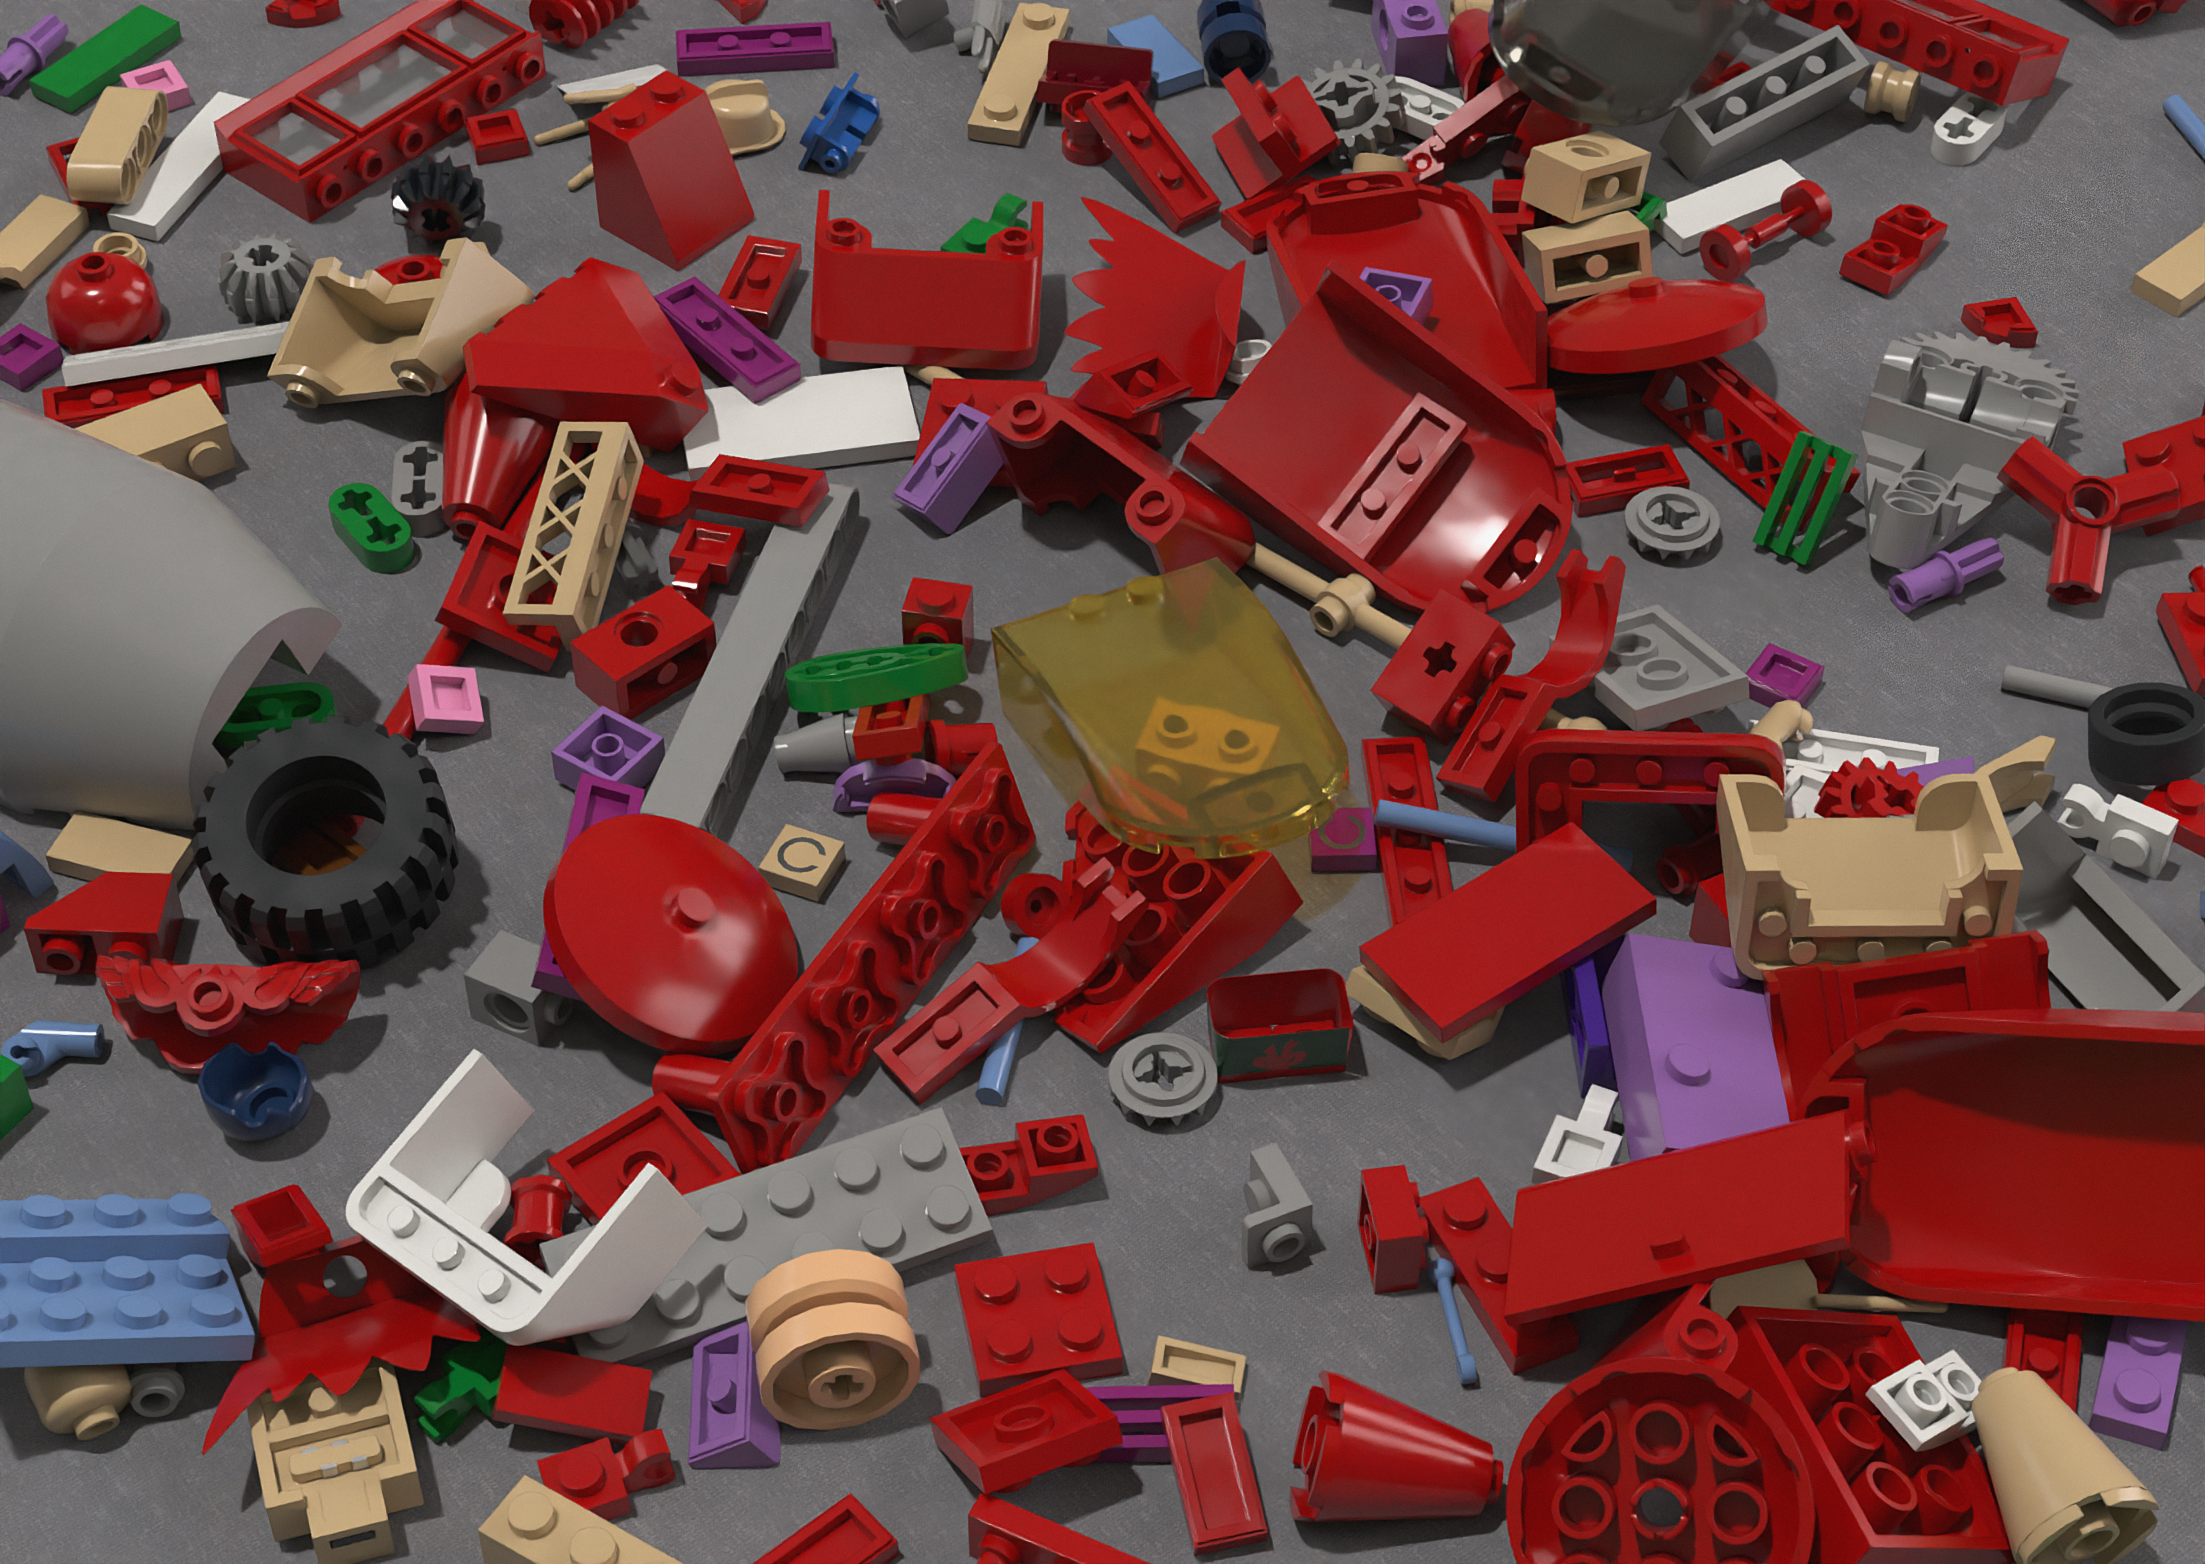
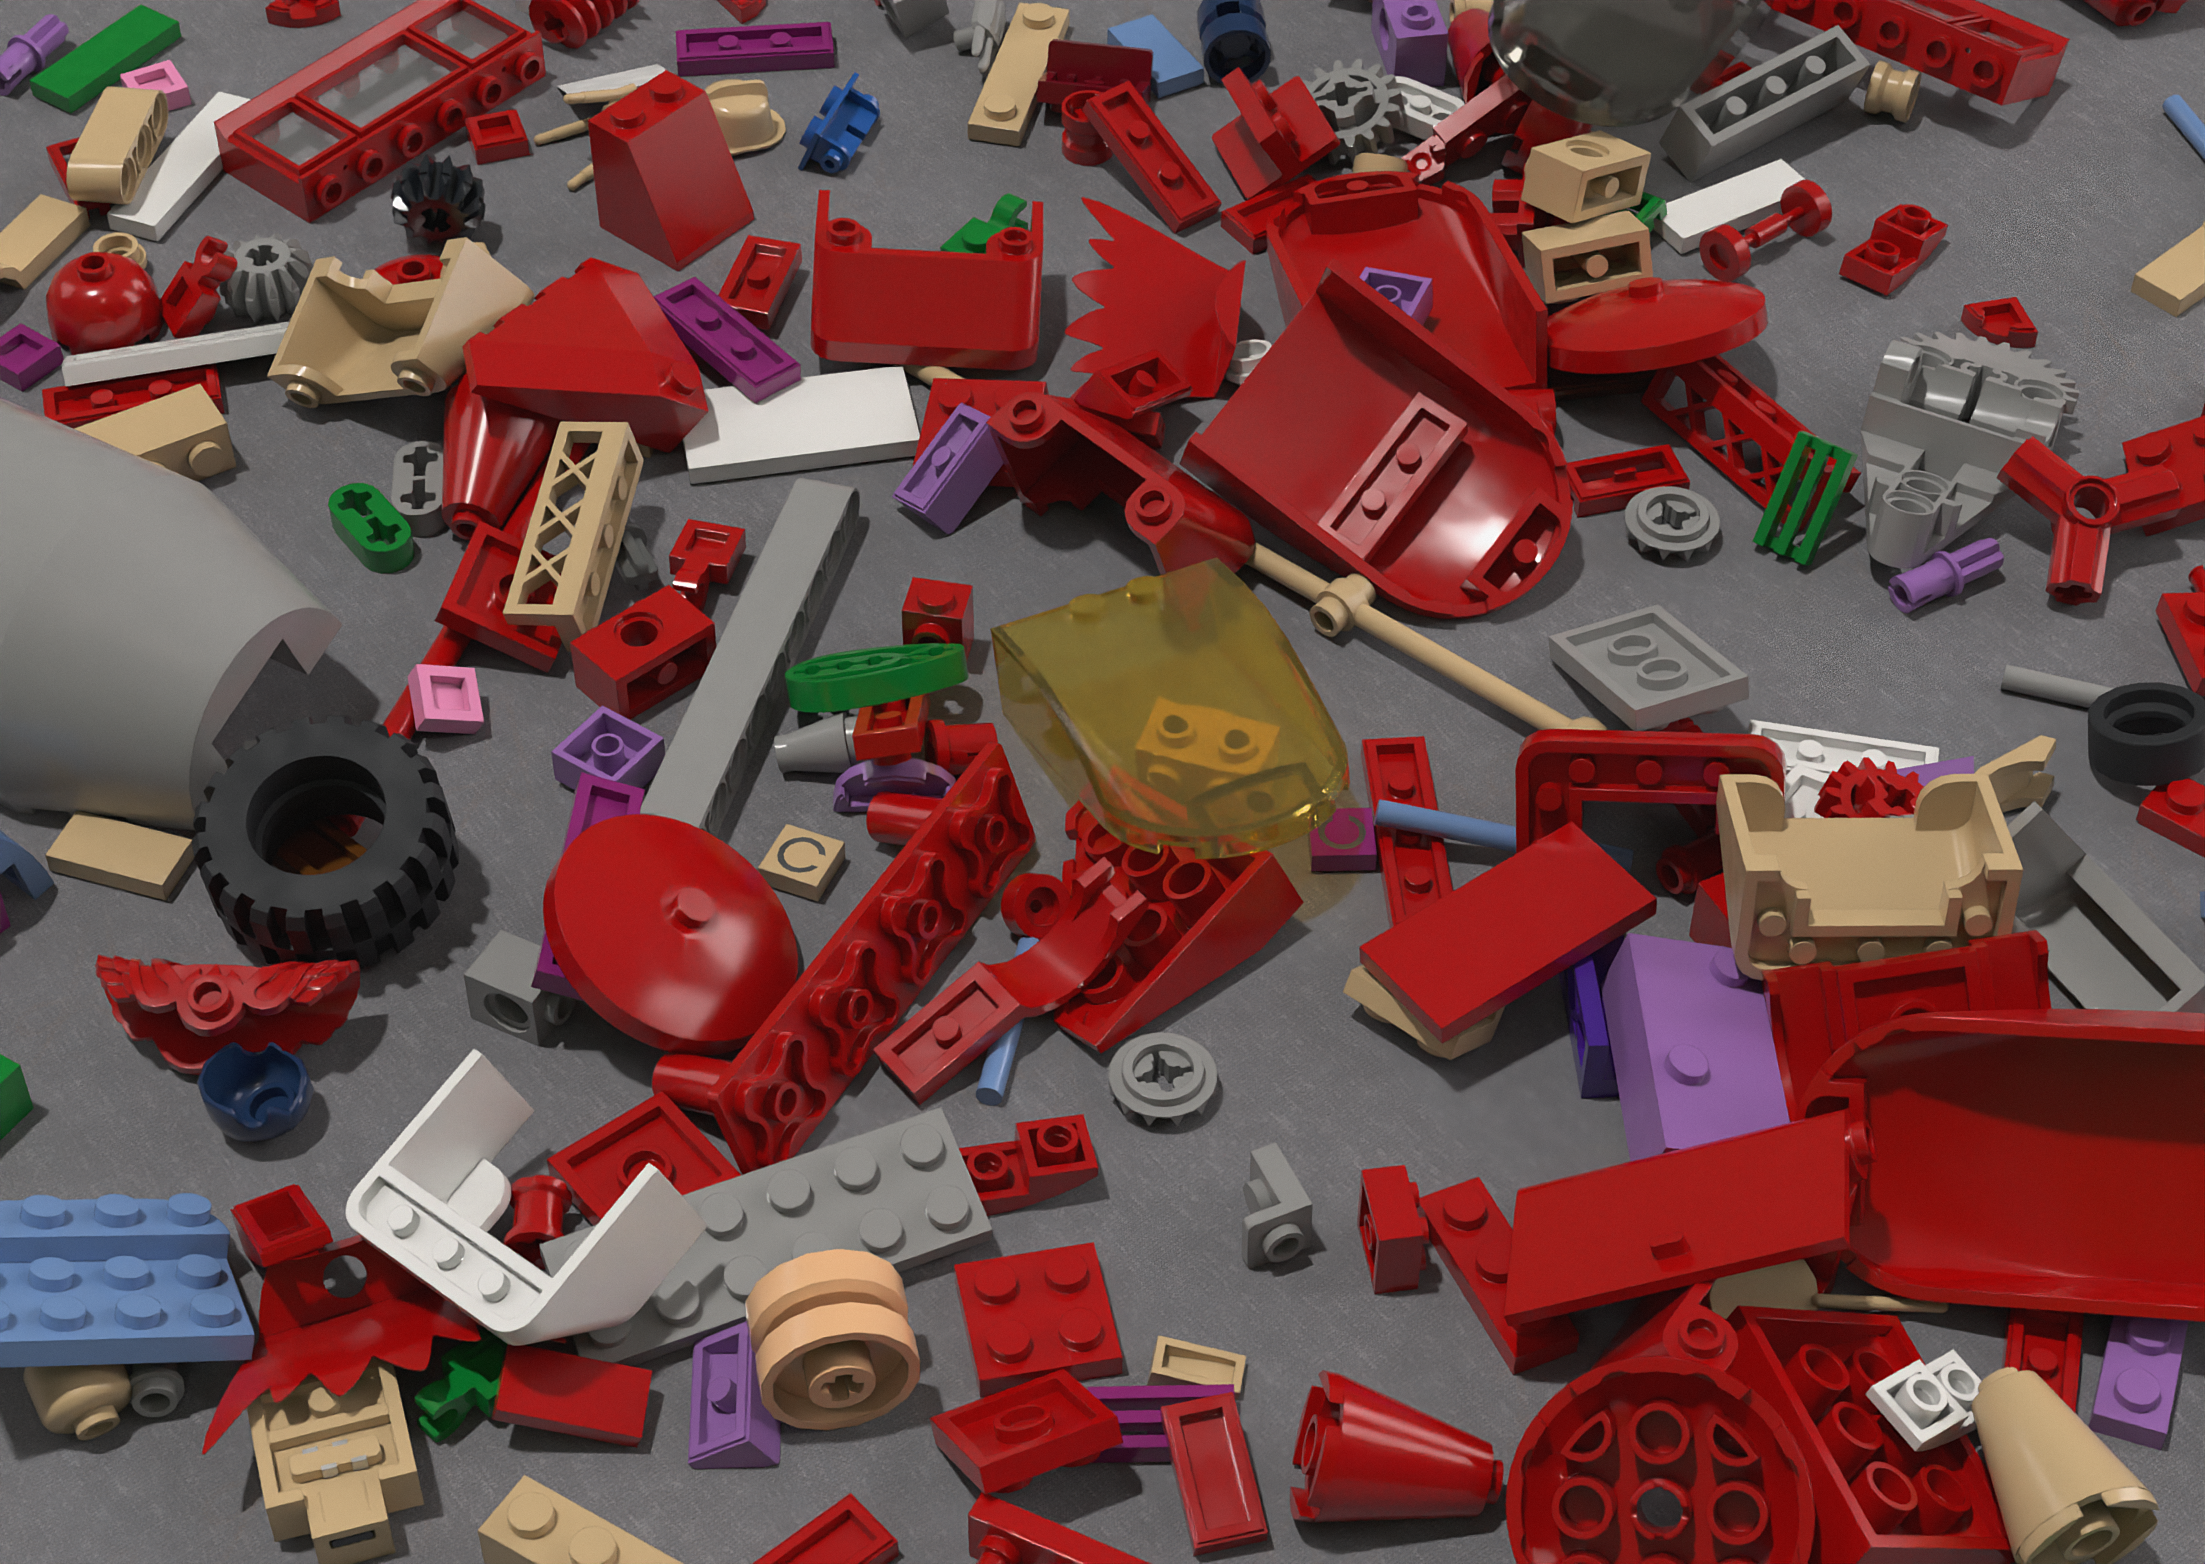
medium blue arm [1,1020,105,1077] -> none
red slope [24,872,184,975] -> none
green plate [214,682,337,750] -> none
red plate [537,1429,676,1521] -> none
red piece [573,443,830,527] -> none
red piece [1207,968,1354,1084] -> none
red brick [1370,588,1516,747] -> none
medium blue hinge [1427,1258,1477,1385] -> none
red piece [1436,549,1626,803] -> none
white plate [1532,1084,1623,1184] -> none
magenta tile [1745,643,1825,708] -> none
tan arm [1749,700,1813,771] -> none
white beam [1930,92,2007,166] -> none
white plate [2057,784,2179,879] -> none
none -> red plate [160,235,238,339]

